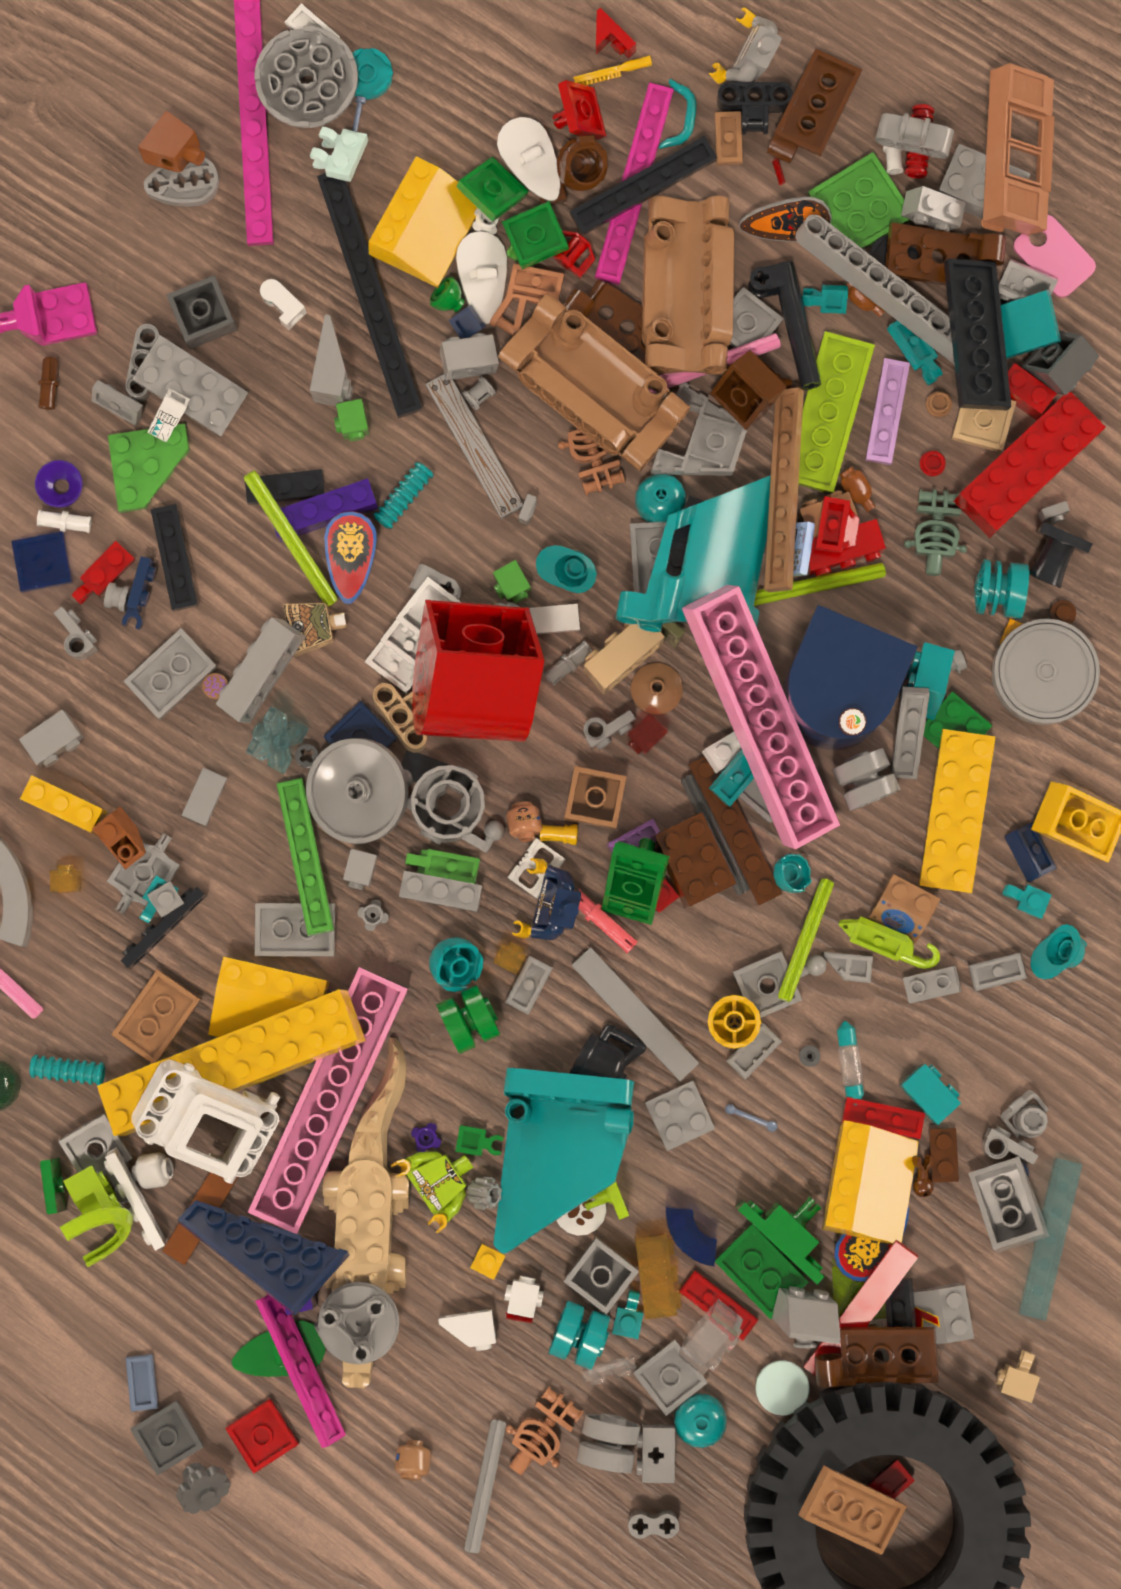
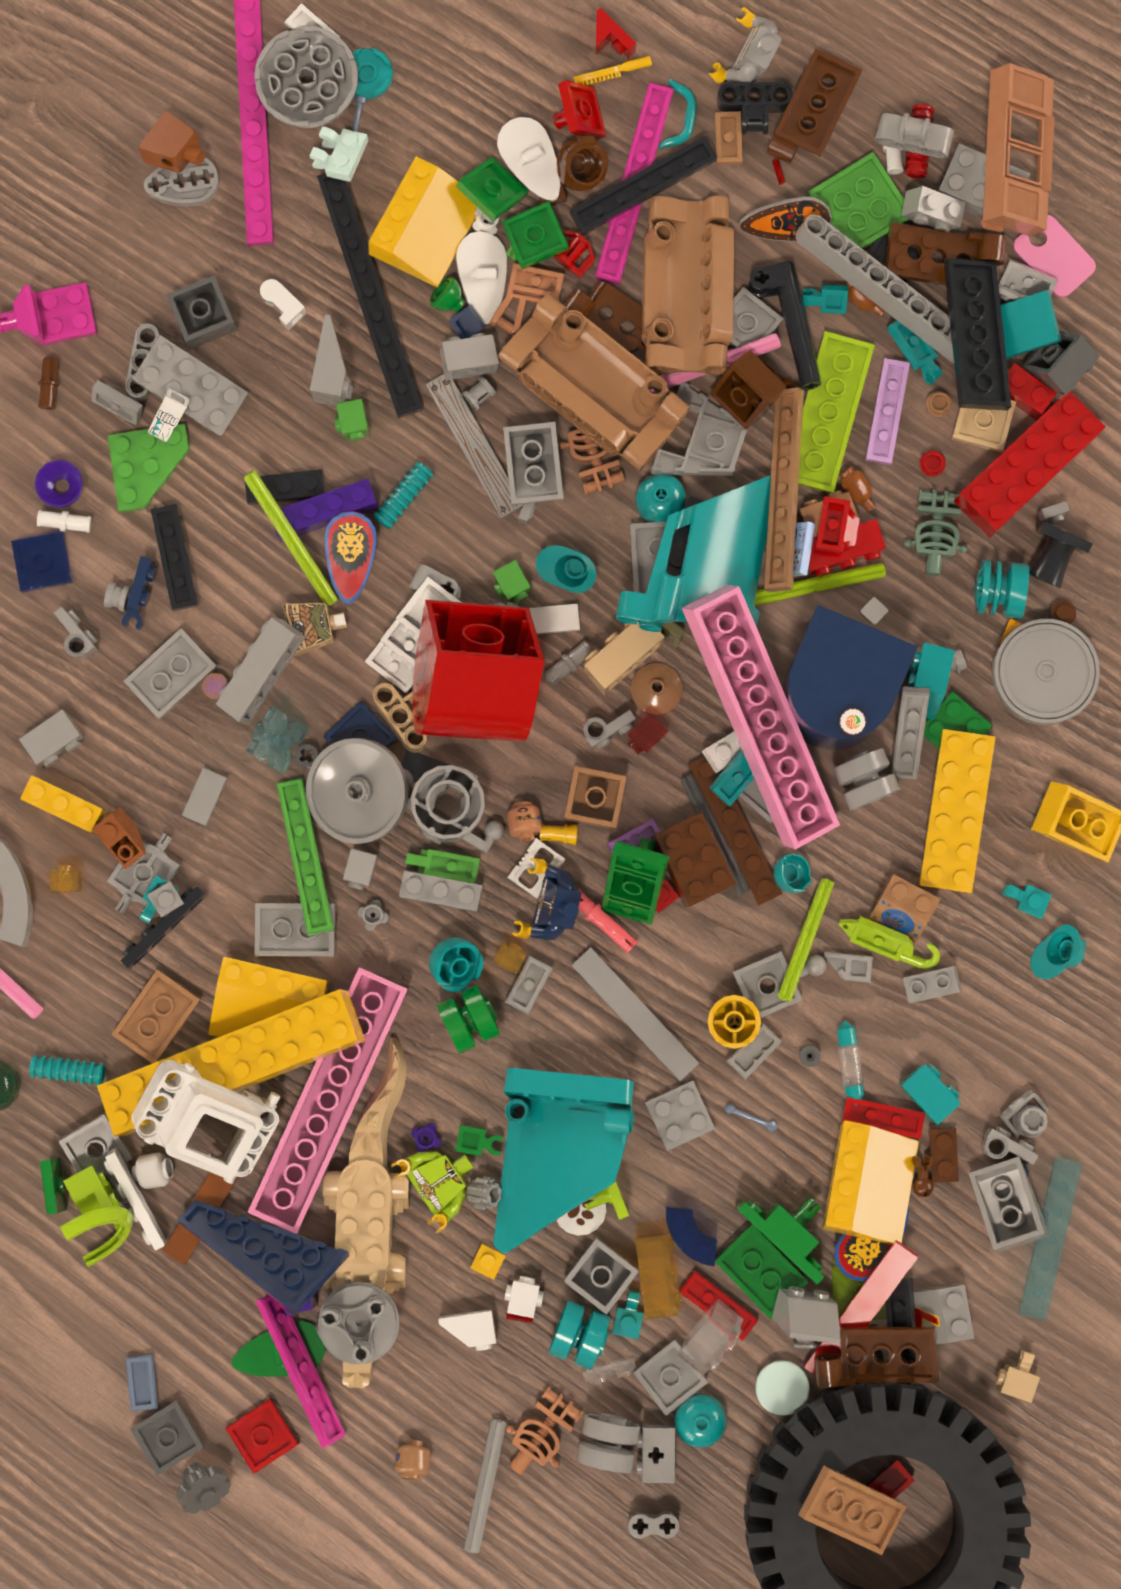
red plate [72,541,136,605] -> none
black piece [569,1024,646,1079] -> none
light grey plate [968,953,1027,991] -> none
dark blue slope [1004,822,1057,882] -> none
none -> light grey slope [503,422,564,505]
none -> white sticker [861,597,888,625]

